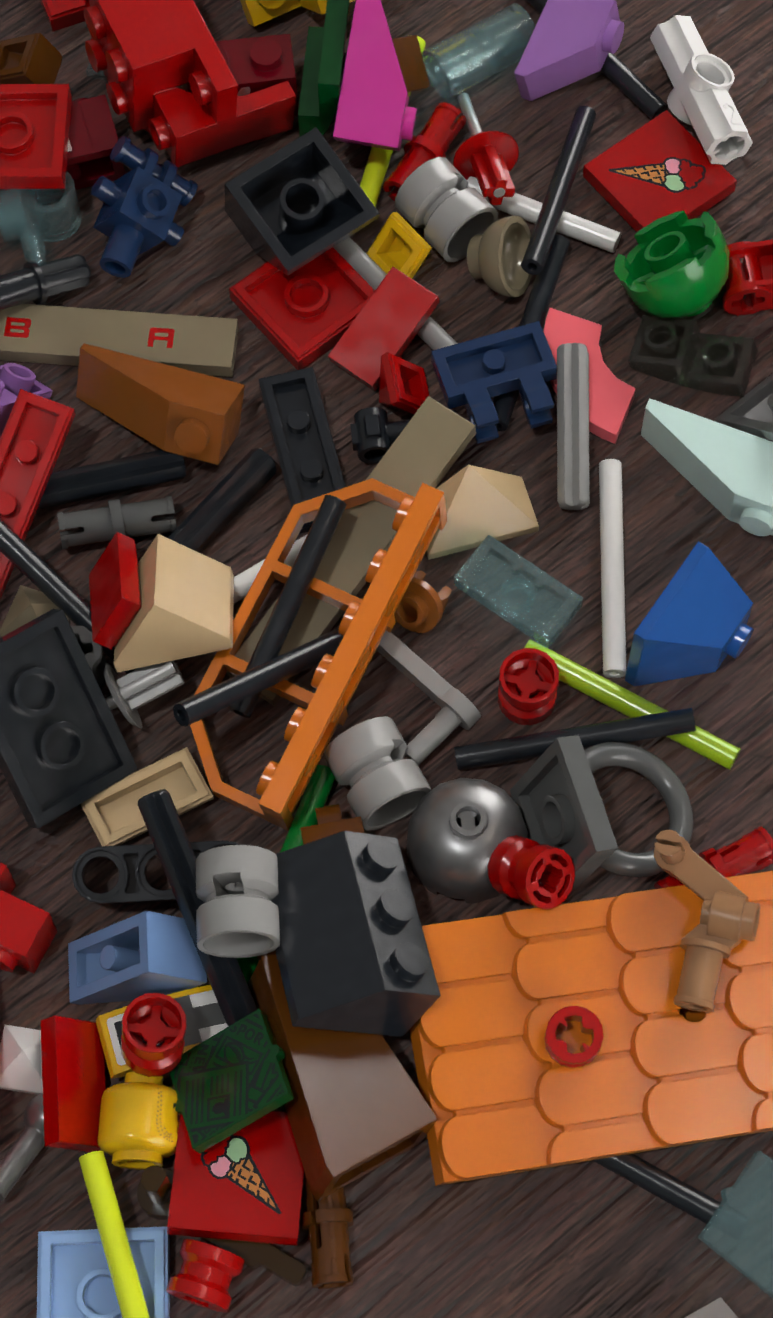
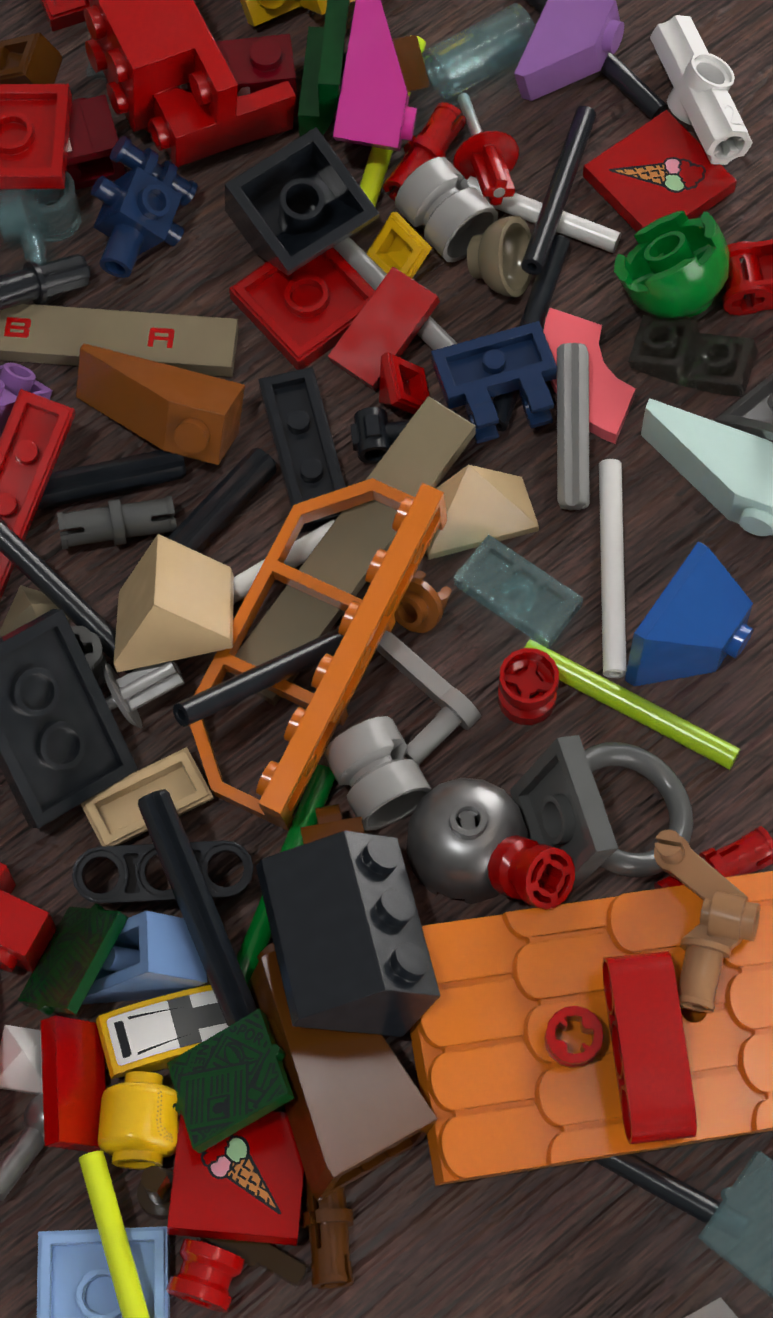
red tile [89,532,141,649] -> none
red wheel [121,993,187,1077] -> none
light grey wheel [196,845,280,958] -> none
black piece [228,495,347,718] -> none
black piece [454,708,696,770] -> none
none -> dark green piece [17,903,129,1016]
none -> red beam [602,951,697,1144]

